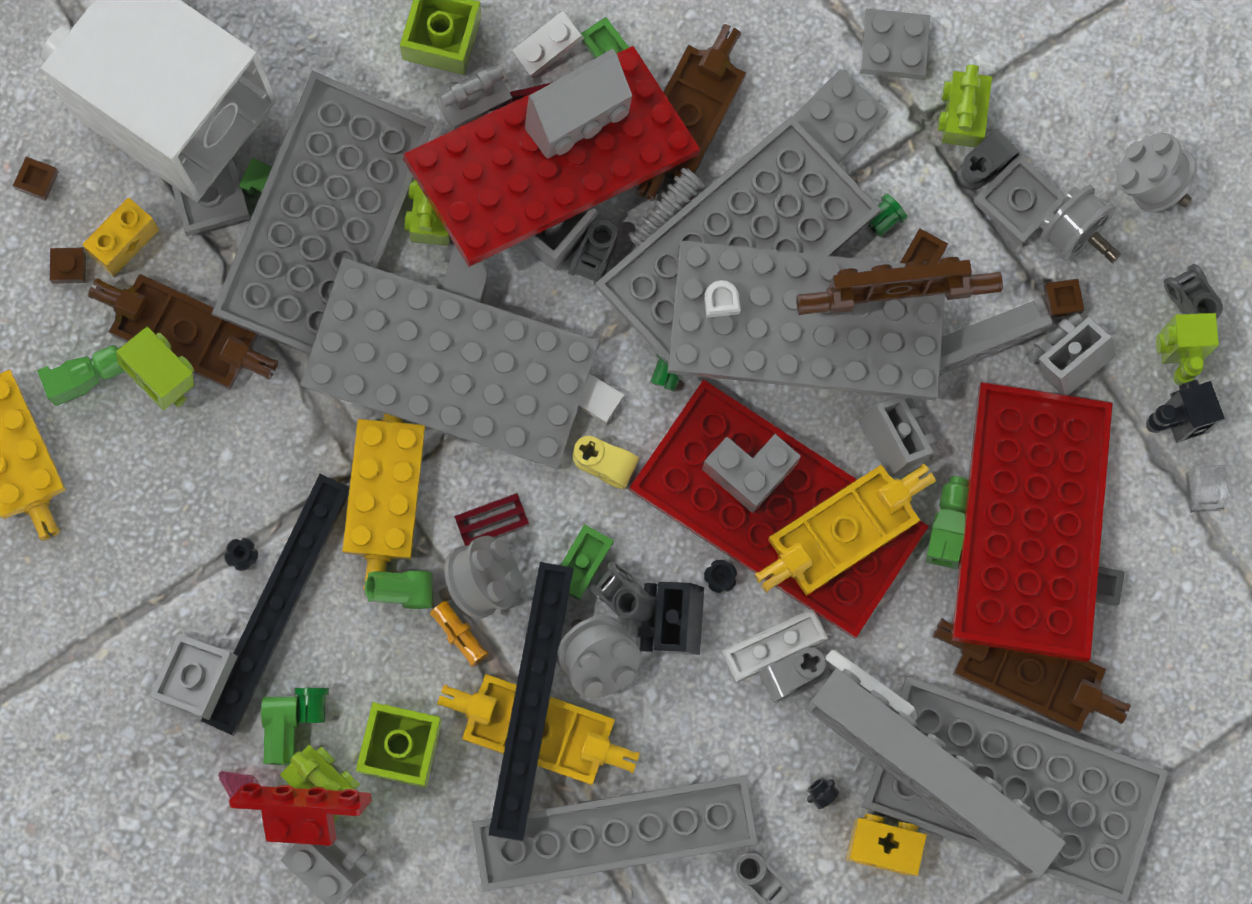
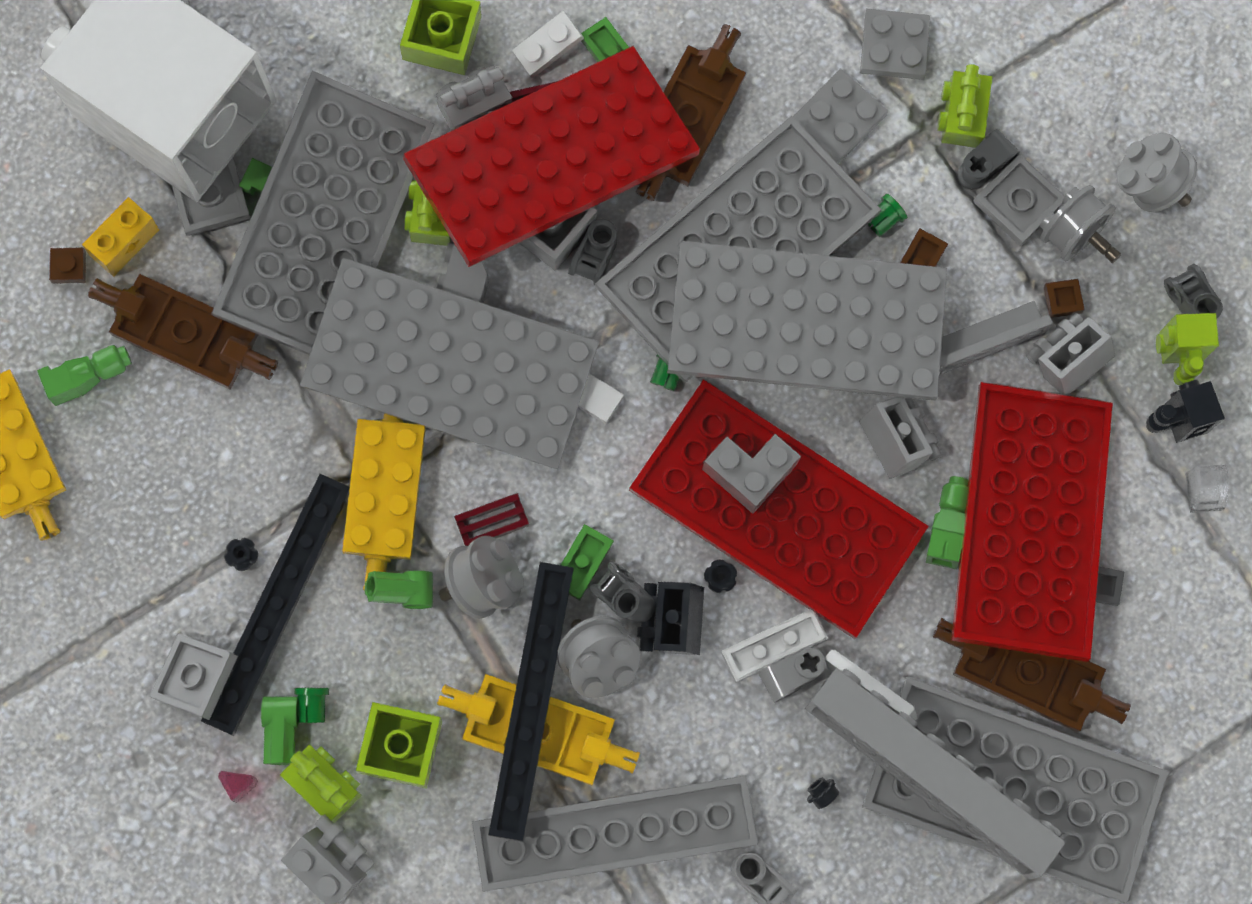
reddish brown plate [13,156,59,201] -> none
lime brick [116,326,194,411] -> none
red bracket [229,783,372,846] -> none
light orange pin [430,600,489,667] -> none
light grey slope [525,49,632,159] -> none
light yellow piece [572,436,639,490] -> none
light grey piece [628,168,705,246] -> none
white tile [704,280,741,318] -> none
yellow plate [754,464,936,596] -> none
reddish brown plate [796,257,1003,315] -> none
yellow brick [846,813,927,877] -> none

